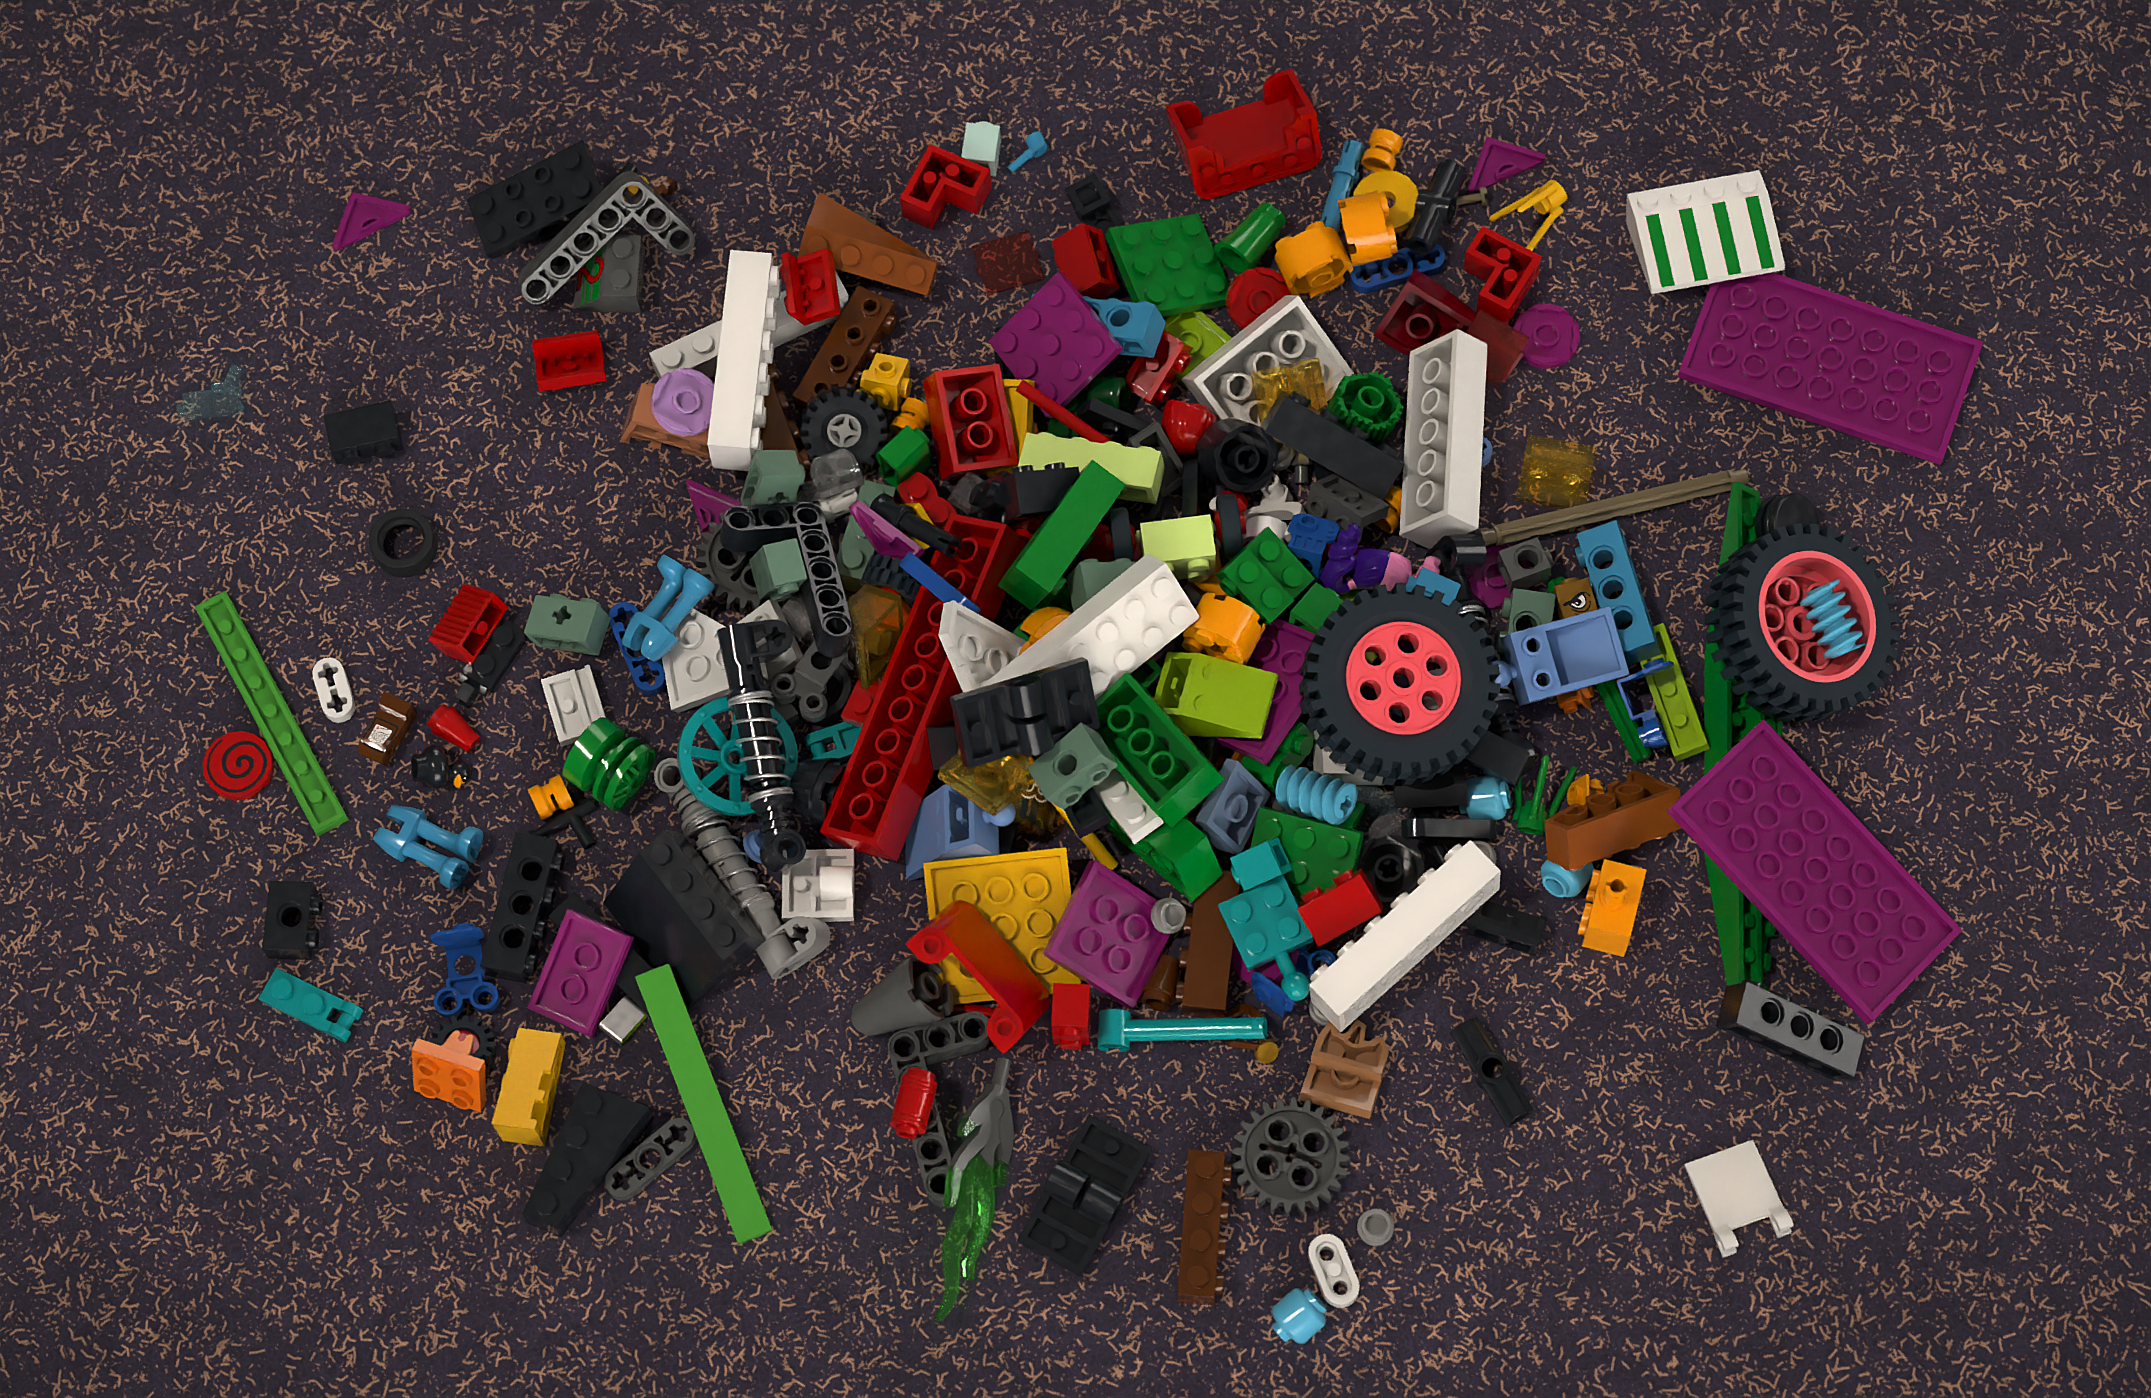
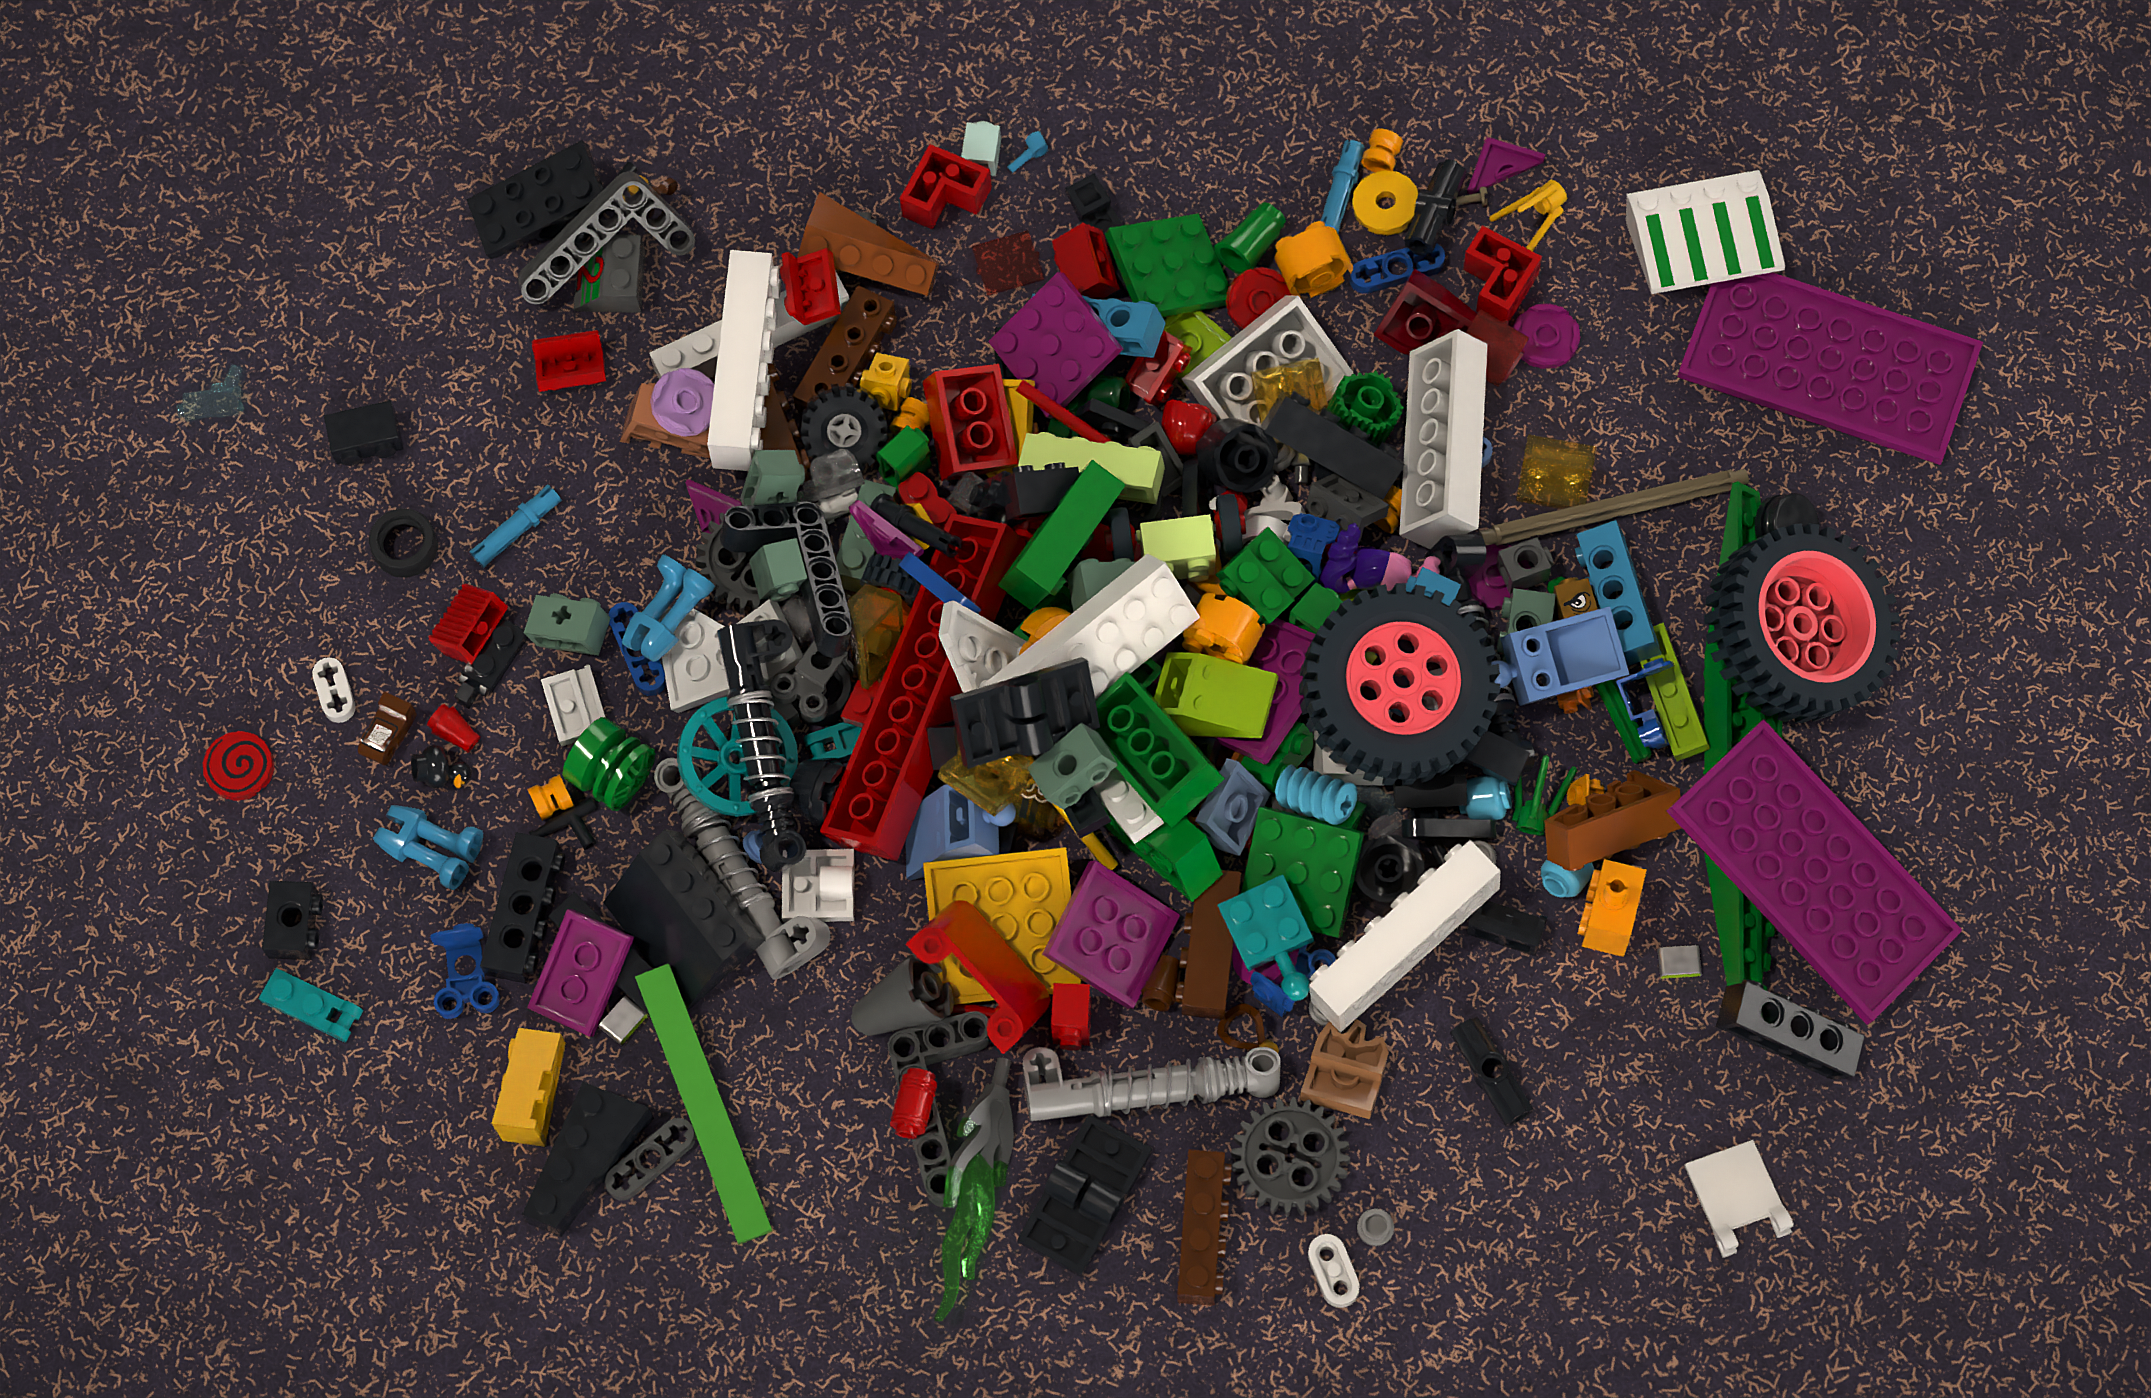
bright green tile [195,591,349,837] -> none
magenta tile [332,192,411,251] -> none
orange plate [411,1016,495,1113] -> none
teal piece [1097,1009,1267,1052] -> none
light grey plate [1151,898,1186,934] -> none
red windscreen [1165,68,1322,199] -> none
teal brick [1230,837,1292,891] -> none
medium azure head [1272,1288,1327,1344] -> none
red brick [1297,868,1384,947] -> none
light orange brick [1337,191,1398,266] -> none
medium azure piece [1800,579,1867,659] -> none
none -> dark azure pin [469,484,562,568]
none -> light grey piece [1023,1047,1281,1122]
none -> flat silver piece [1658,945,1702,979]

